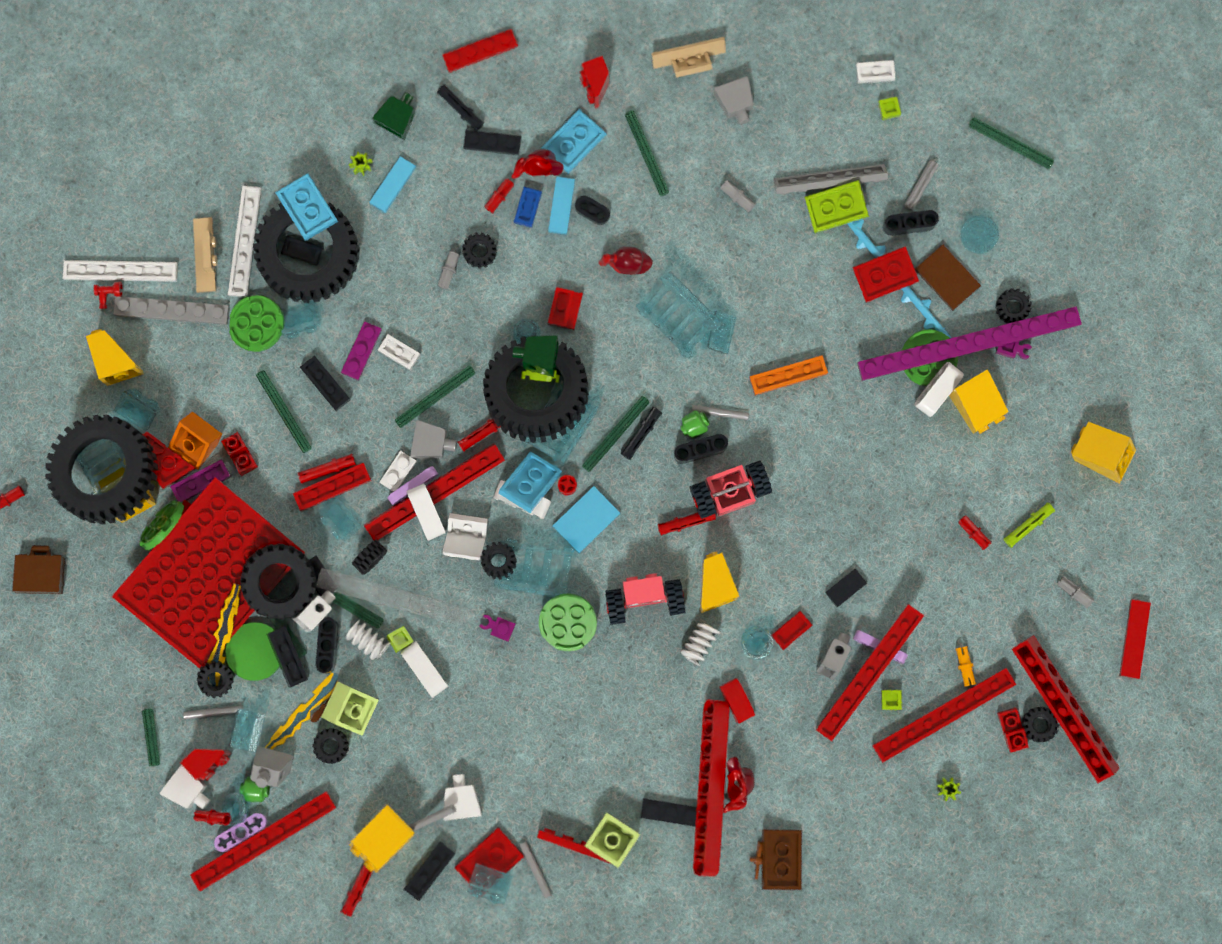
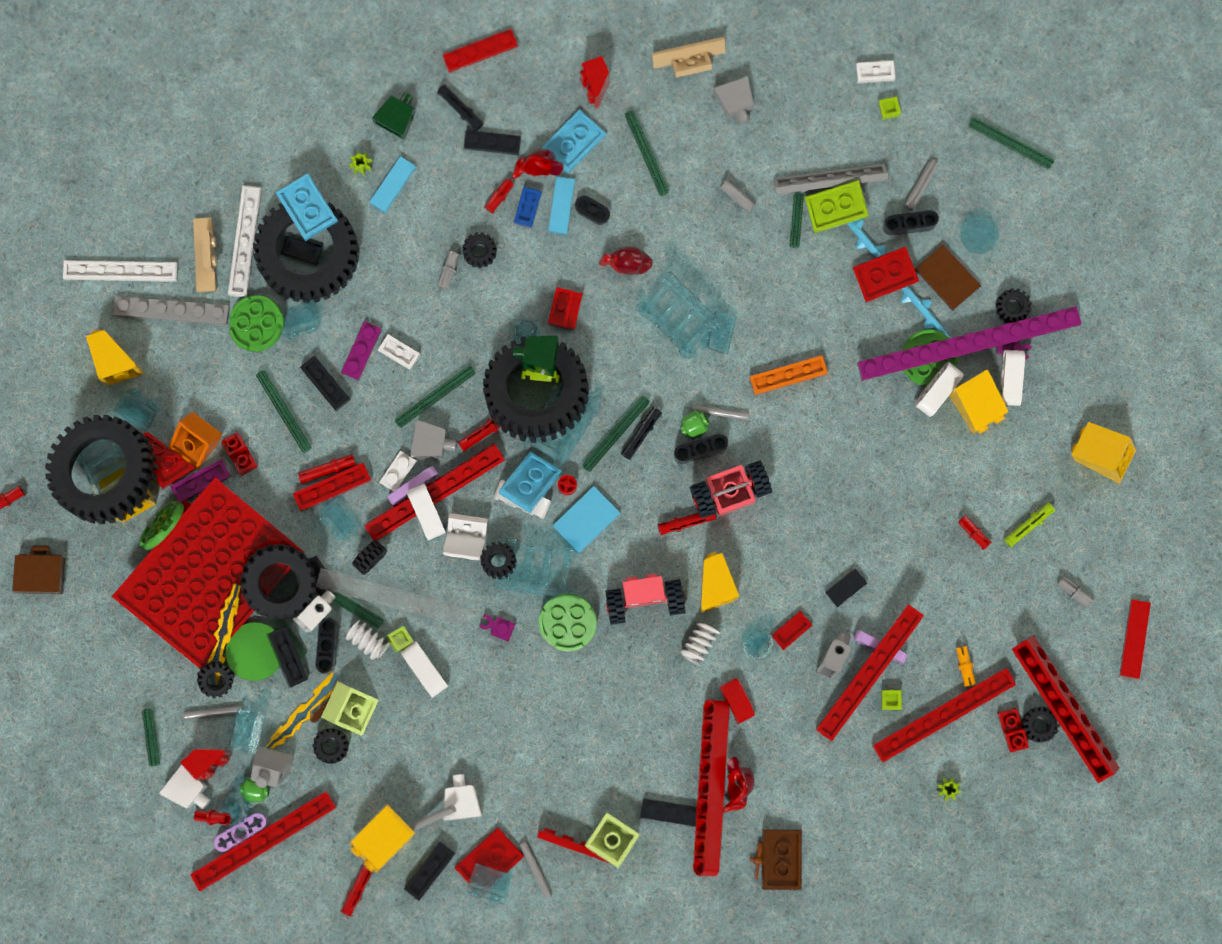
red piece [93,282,123,309] -> none
none -> clear green axle [789,193,804,248]
none -> white beam [1000,350,1025,406]

